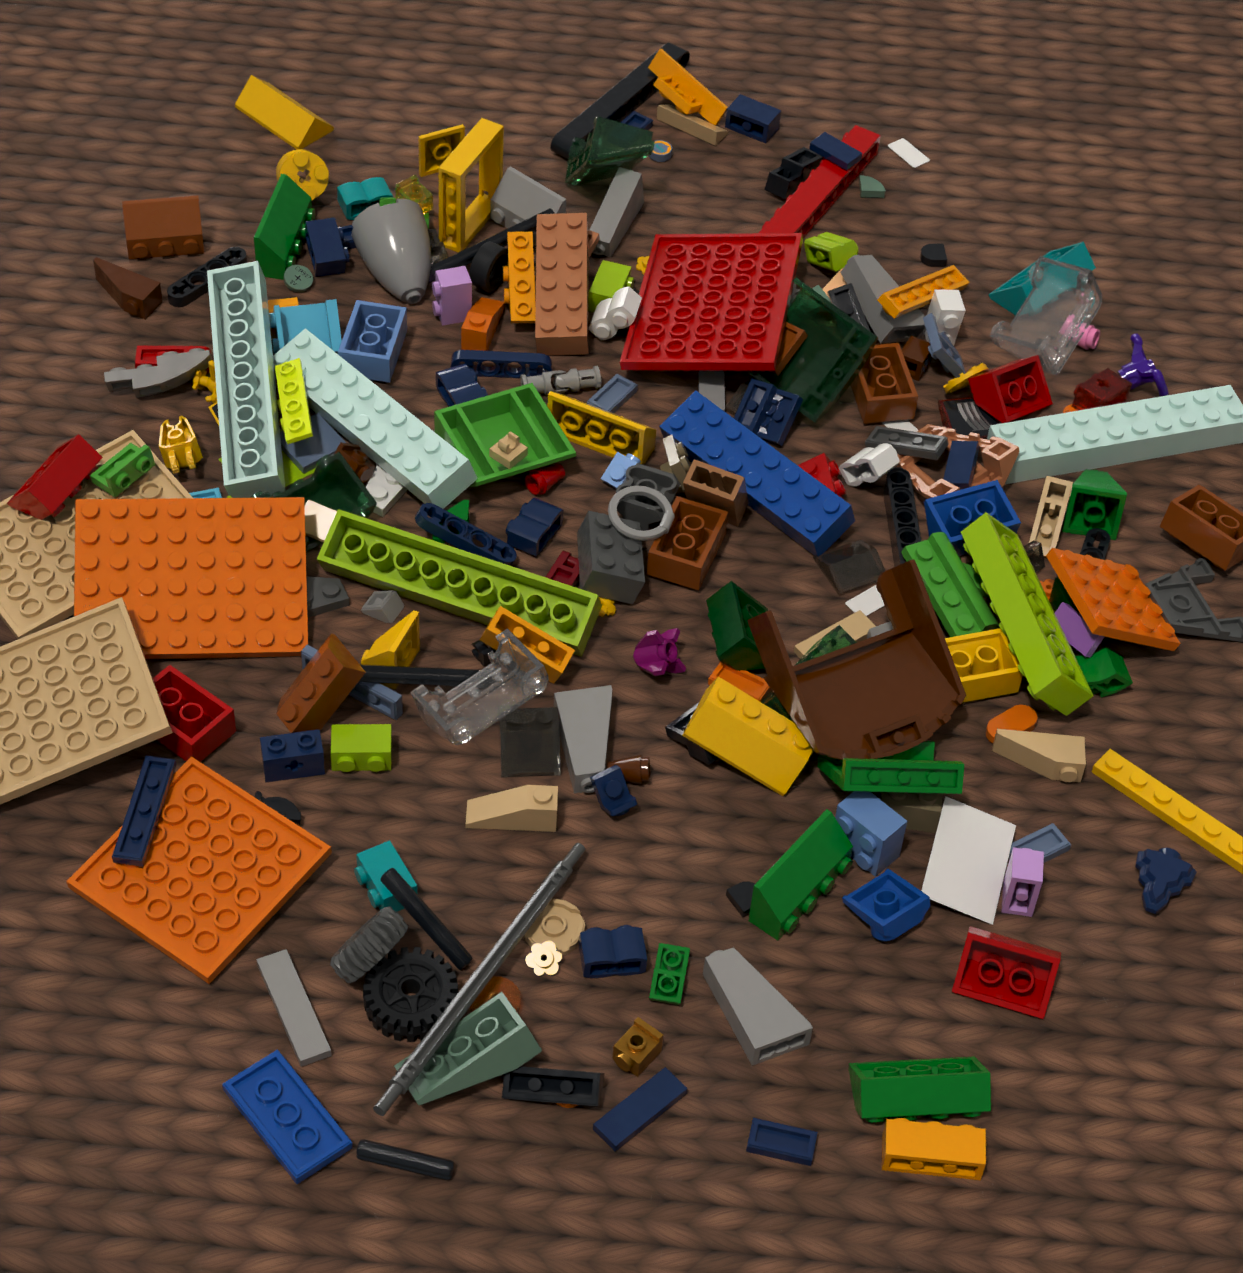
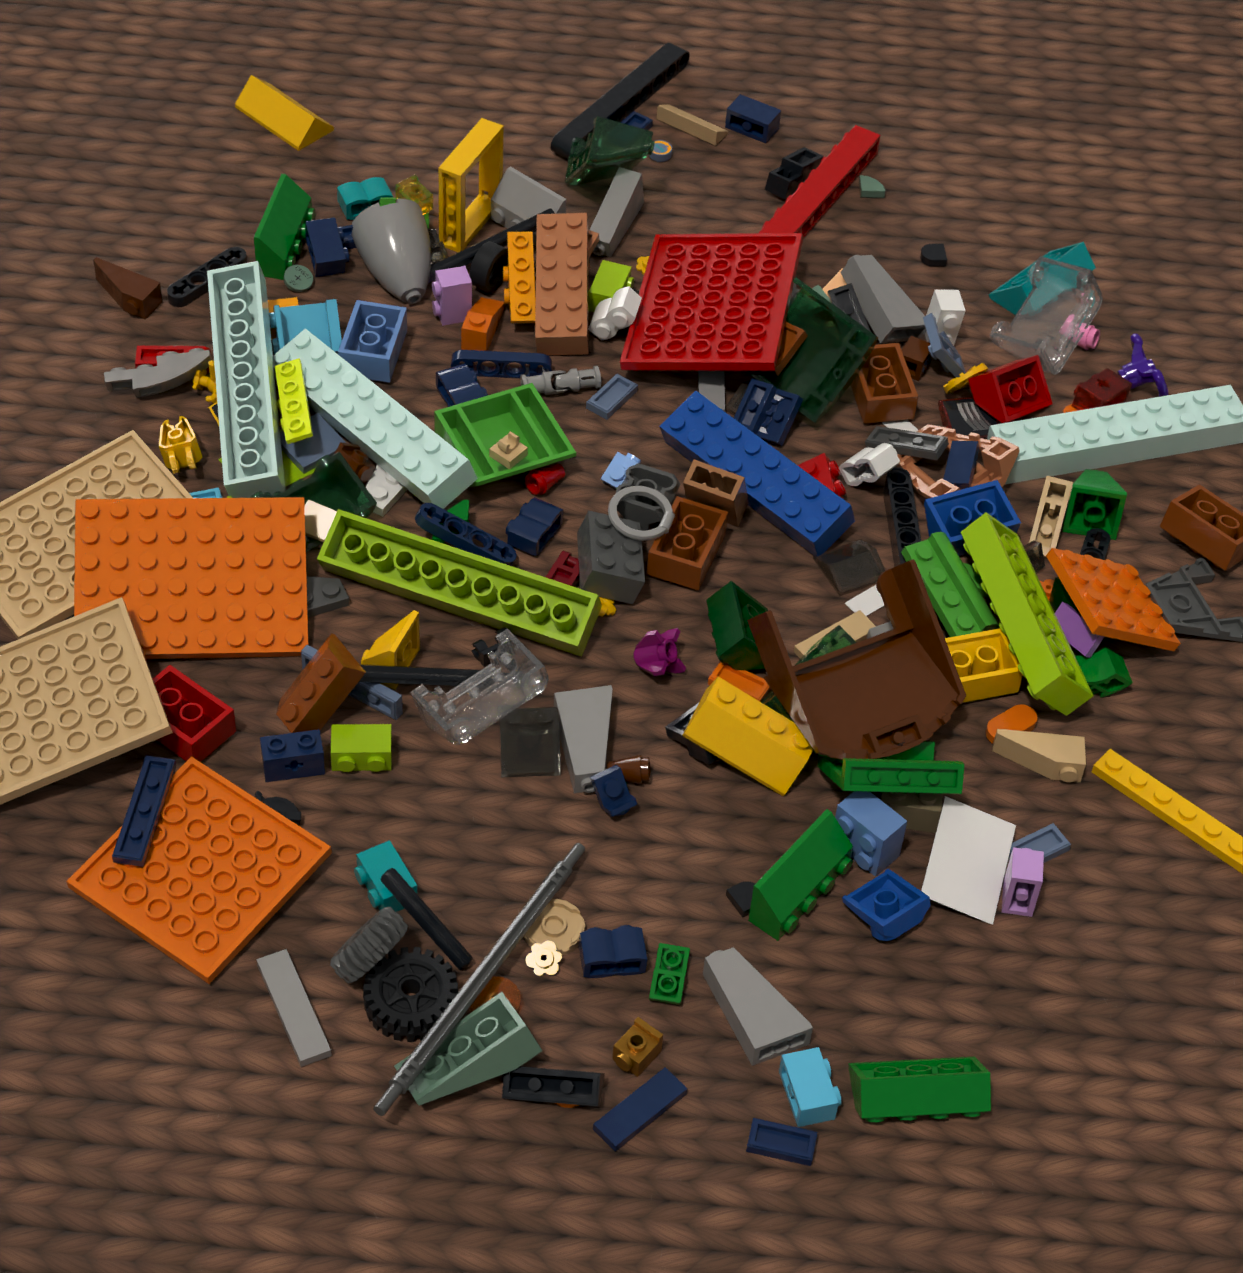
red slope [7,434,103,520] -> none
bright green bracket [90,443,155,498] -> none
dark orange slope [122,195,204,259] -> none
blue plate [222,1049,353,1184] -> none
yellow brick [276,149,329,200] -> none
black axle [356,1139,454,1180] -> none
light grey slope [361,590,404,624] -> none
yellow slope [418,124,465,177] -> none
tan slope [466,785,558,832] -> none
light orange brick [480,606,575,684] -> none
yellow slope [547,391,657,465] -> none
light orange bracket [648,49,728,126] -> none
dark tan bracket [660,434,691,495] -> none
lime brick [804,232,858,272] -> none
dark blue tile [809,132,862,170] -> none
light orange plate [877,265,970,319] -> none
light orange brick [882,1118,986,1180] -> none
white sticker [888,138,930,168] -> none
red slope [952,926,1061,1019] -> none
dark blue rock [1135,848,1197,914] -> none
none -> medium azure brick [779,1047,841,1127]

